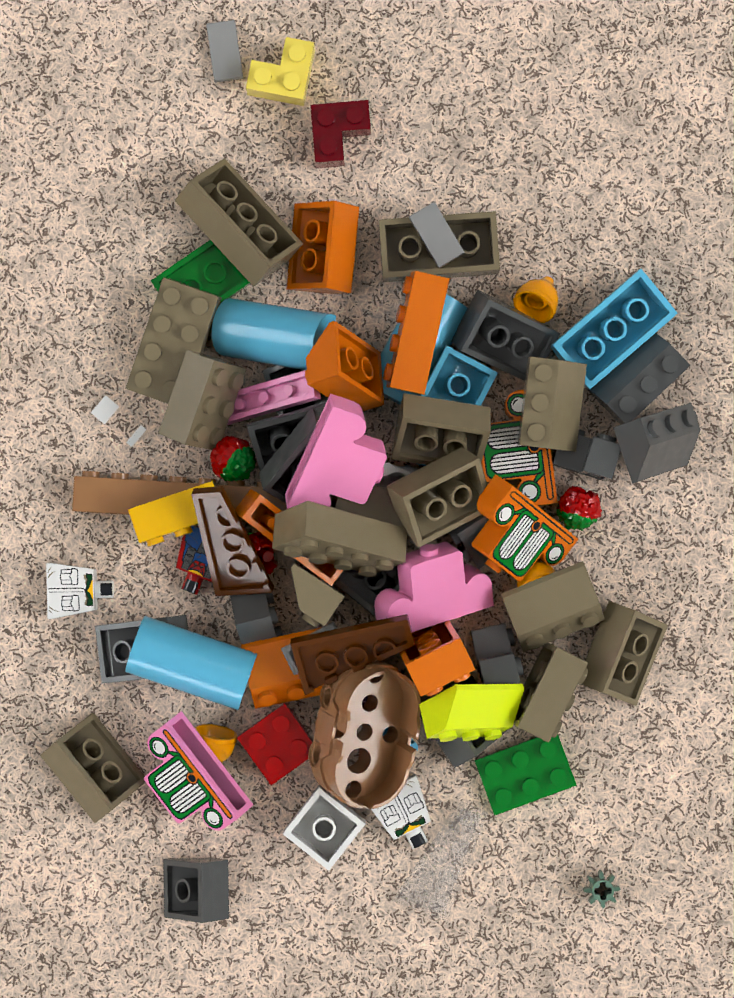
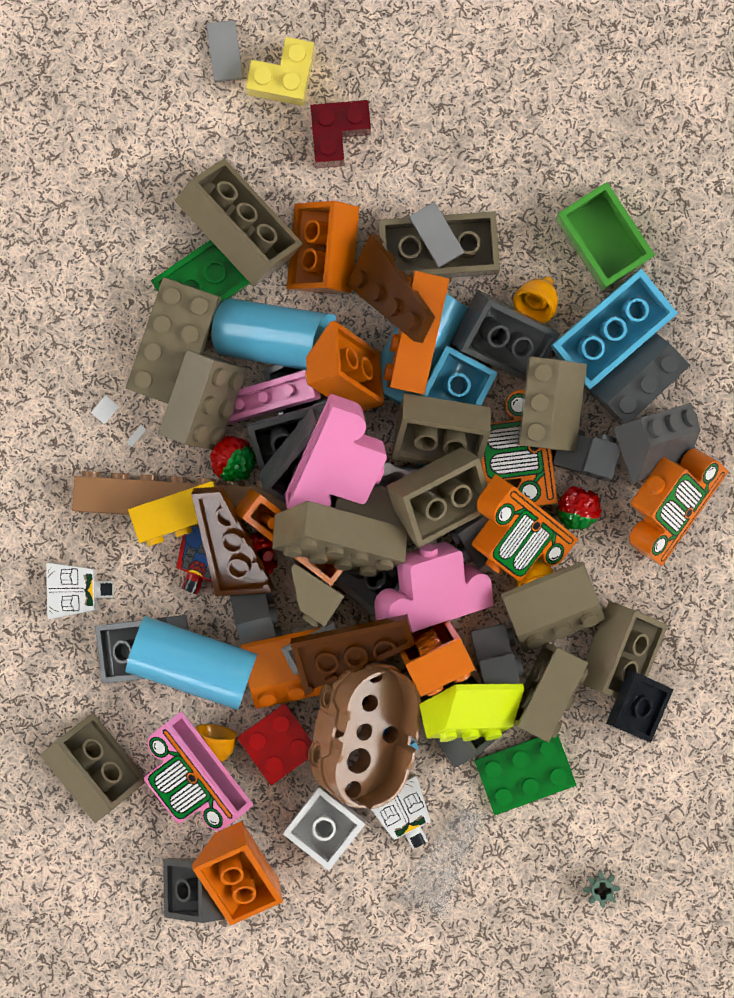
none -> orange slope [192,821,283,926]
none -> reddish brown wing [346,233,435,343]
none -> bright green piece [555,182,655,291]
none -> black plate [606,669,674,743]
none -> brick [629,448,729,566]

